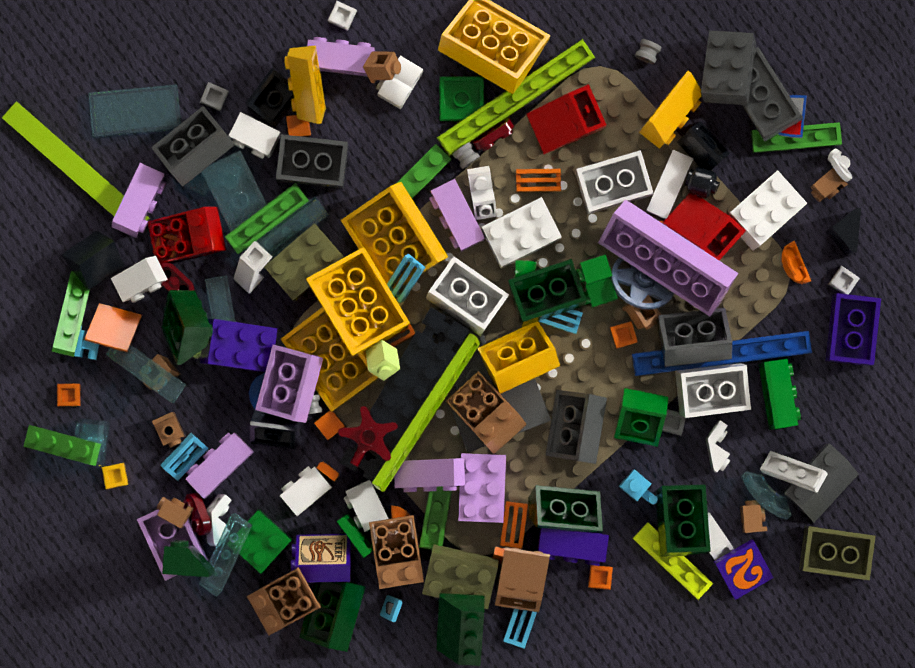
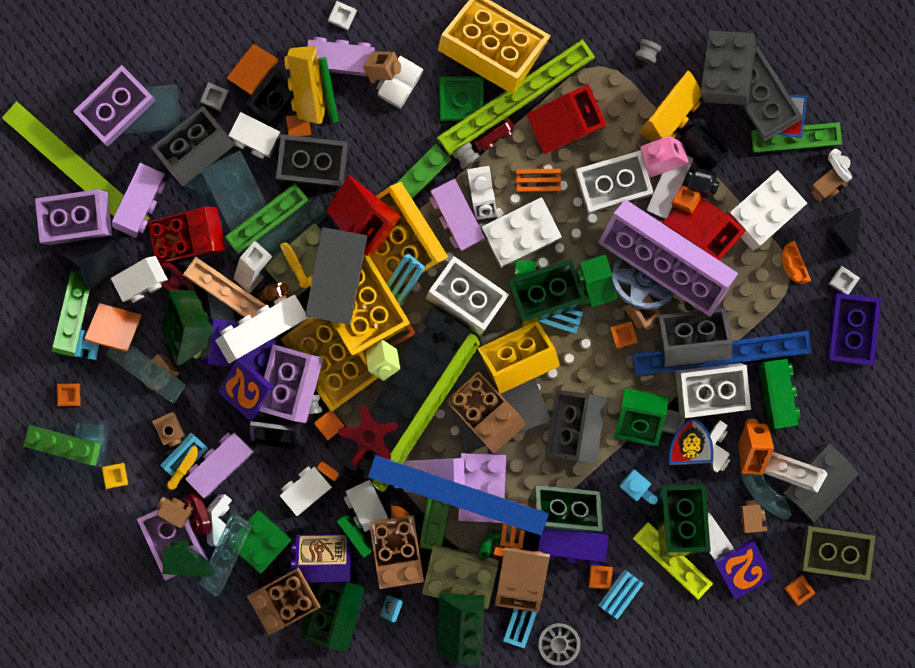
none -> lavender brick [35,189,112,245]
none -> lavender brick [73,65,156,147]
none -> yellow piece [167,446,198,491]
none -> light nougat tile [183,257,266,318]
none -> white brick [215,294,308,363]
none -> dark purple tile [218,357,273,421]
none -> orange piece [227,44,279,95]
none -> clear orange pin [257,282,290,303]
none -> yellow piece [280,243,309,288]
none -> dark grey tile [305,227,368,325]
none -> green bar [318,57,339,123]
none -> red slope [326,175,401,256]
none -> blue tile [368,455,549,535]
none -> green arm [479,530,501,559]
none -> light grey wheel [538,623,580,666]
none -> medium azure tile [598,569,644,619]
none -> bright pink torso [640,136,689,178]
none -> shield [669,417,714,465]
none -> orange tile [671,185,702,214]
none -> orange torso [739,419,774,475]
none -> orange tile [784,575,815,606]

